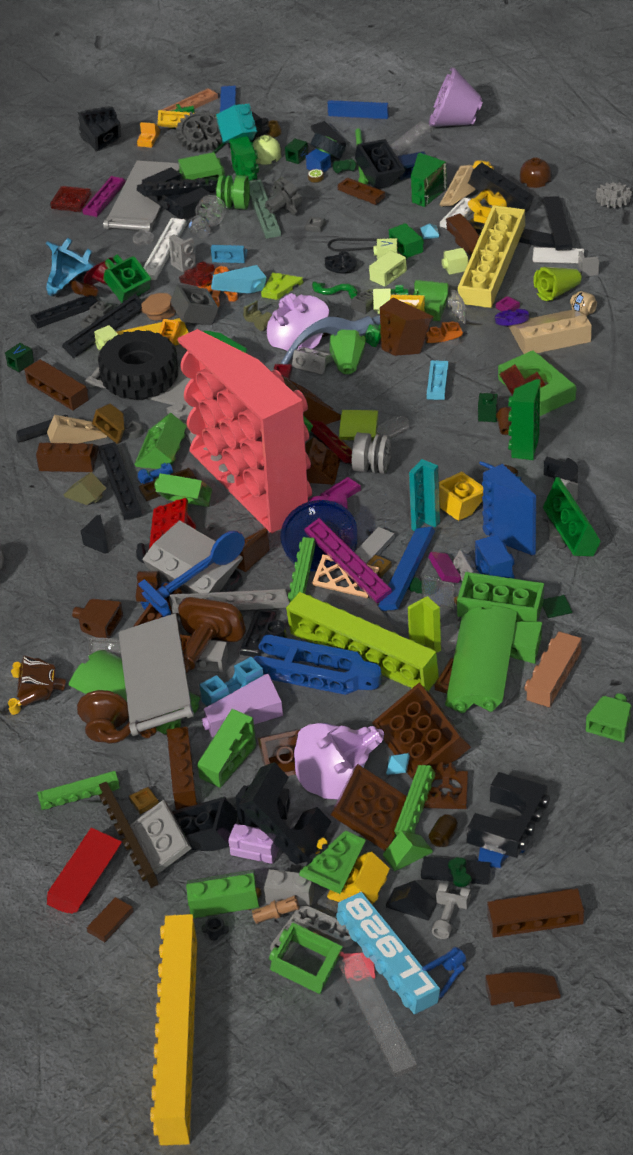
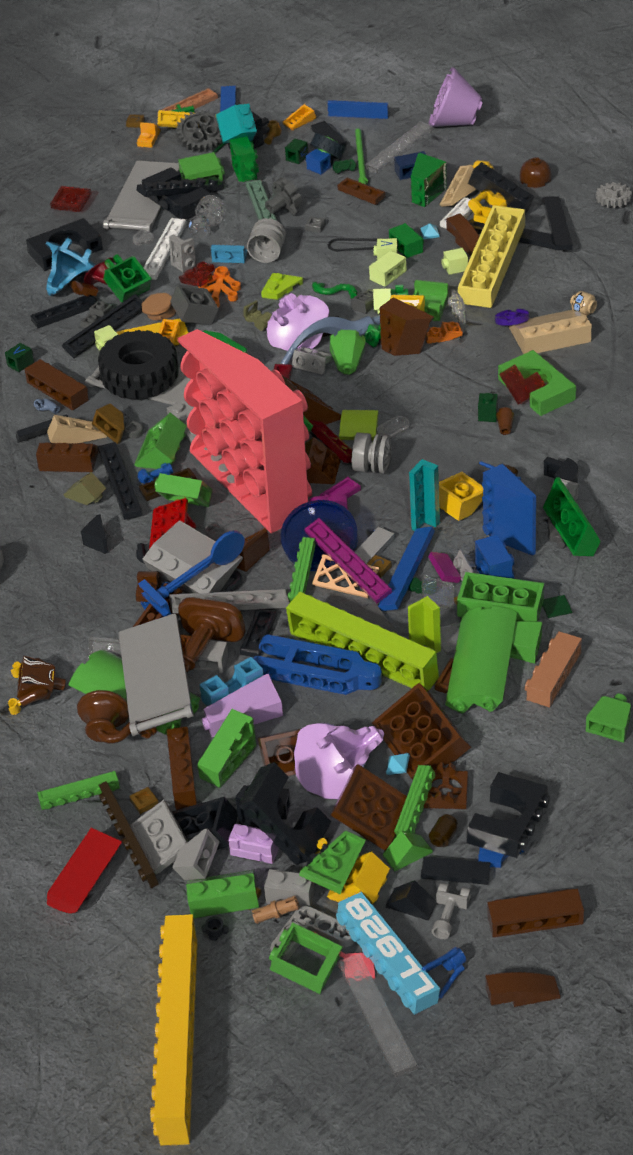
reddish brown torso [72,599,123,641] -> none
black slope [77,106,121,151] -> none
magenta tile [83,176,126,217] -> none
reddish brown tile [86,897,134,942] -> none
medium azure slope [211,265,267,294] -> none
bright green wheel [216,175,250,210] -> none
yellowish green cylinder [253,135,281,165] -> none
black wheel [266,620,287,646] -> none
tile [308,169,324,183] -> none
black dish [324,251,357,273] -> none
black slope [354,139,405,189] -> none
medium azure plate [427,360,449,400] -> none
dark green piece [448,857,472,887] -> none
magenta tile [496,296,520,312] -> none
green slope [508,379,540,460] -> none
white tile [533,248,584,263] -> none
lime cone [533,267,582,301] -> none
light grey panel [578,251,599,277] -> none
none -> black arch [26,218,103,271]
none -> sand blue arm [34,399,60,414]
none -> pearl gold tile [126,114,145,128]
none -> light grey slope [172,829,220,880]
none -> light grey wheel [247,218,286,263]
none -> light orange slope [282,104,316,130]

